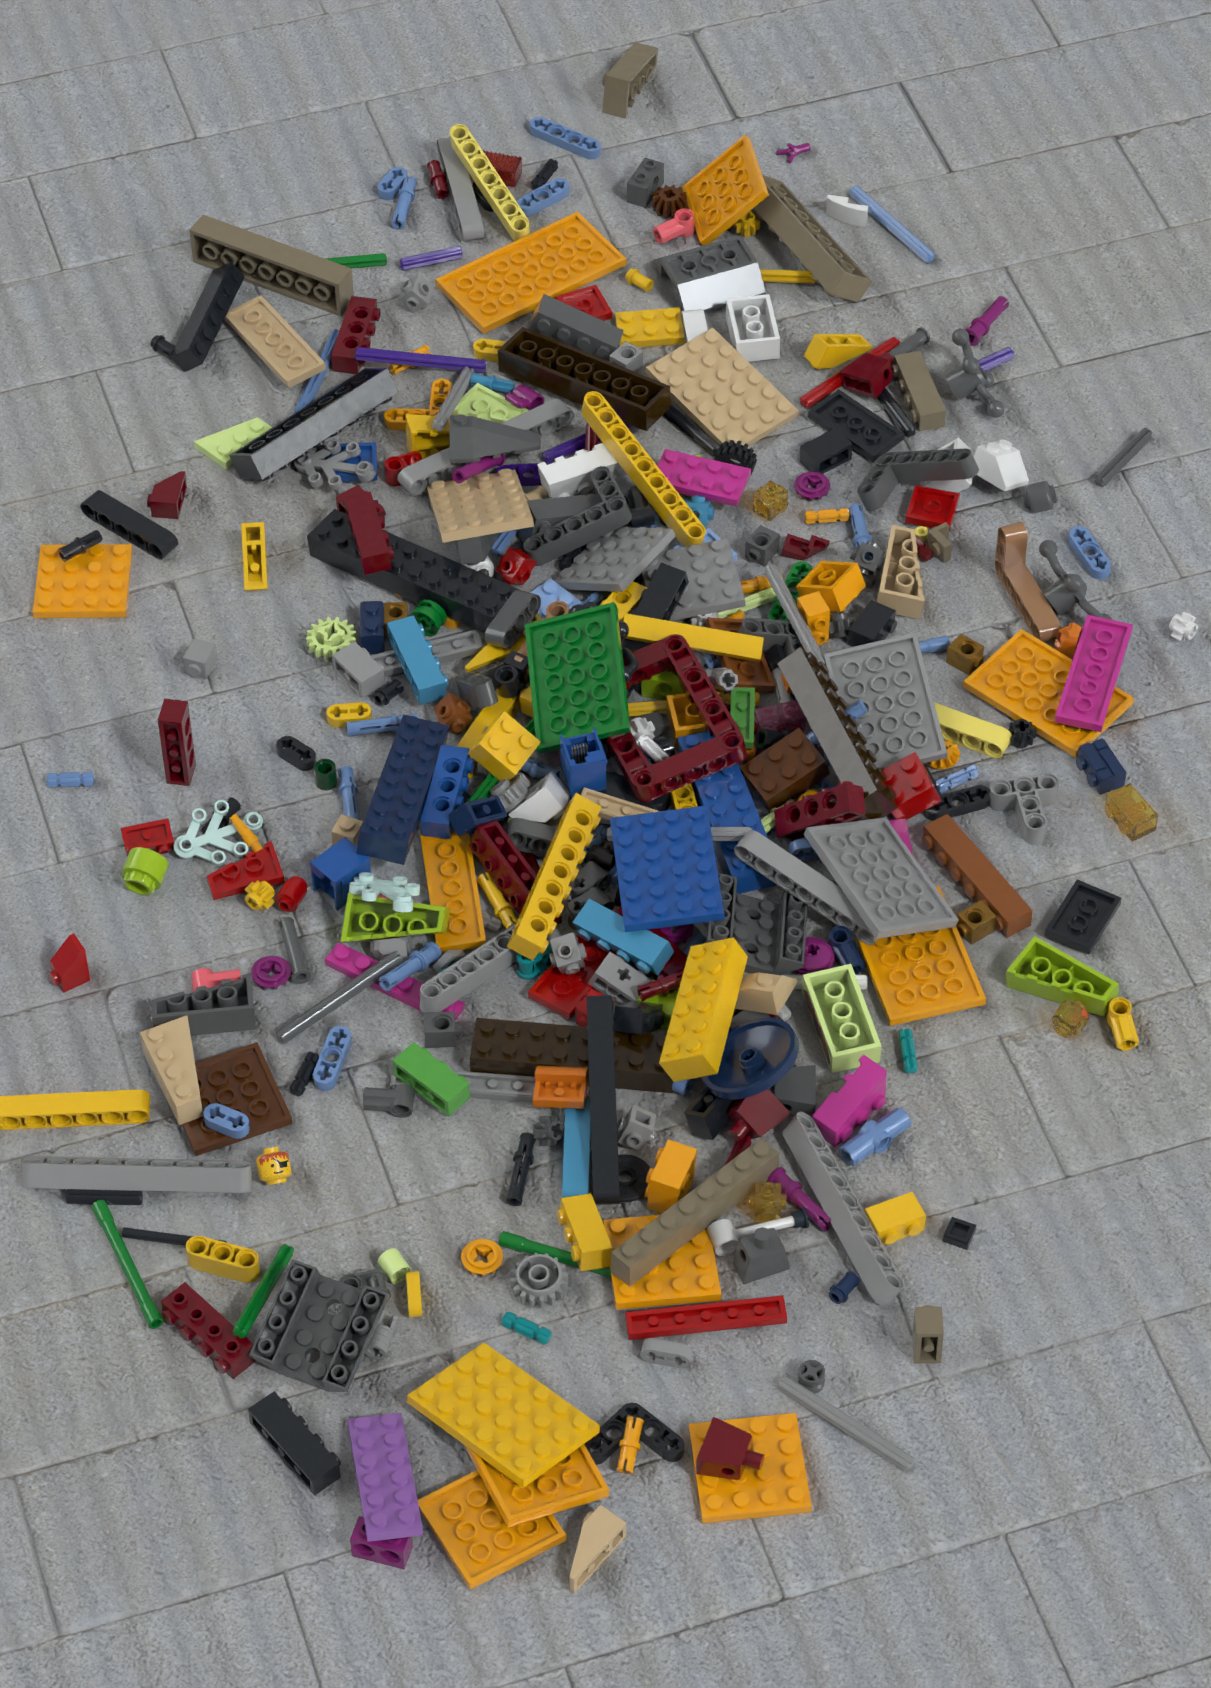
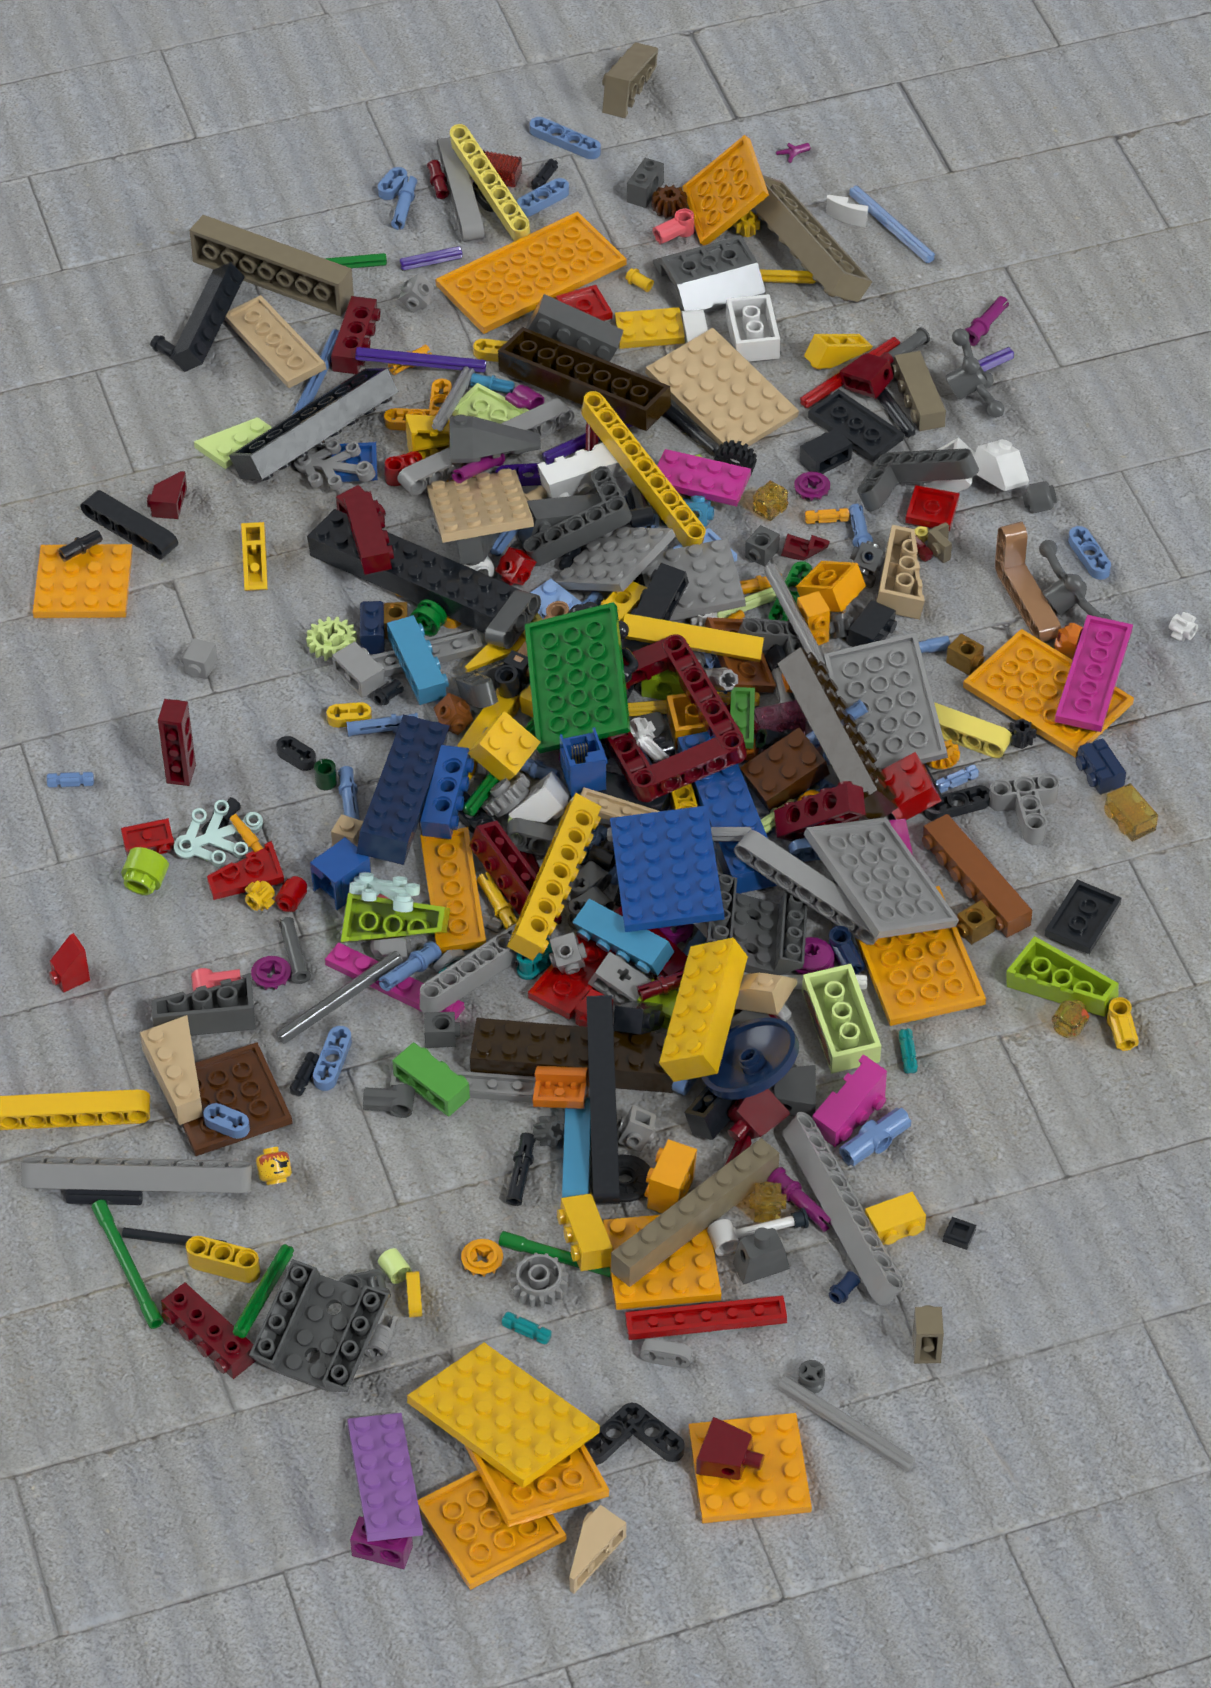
black brick [248,1391,341,1496] -> none
dark blue brick [448,795,507,836] -> none
light grey brick [609,341,643,373] -> none
light orange pin [616,1416,644,1474] -> none
dark grey axle [1095,428,1152,487] -> none

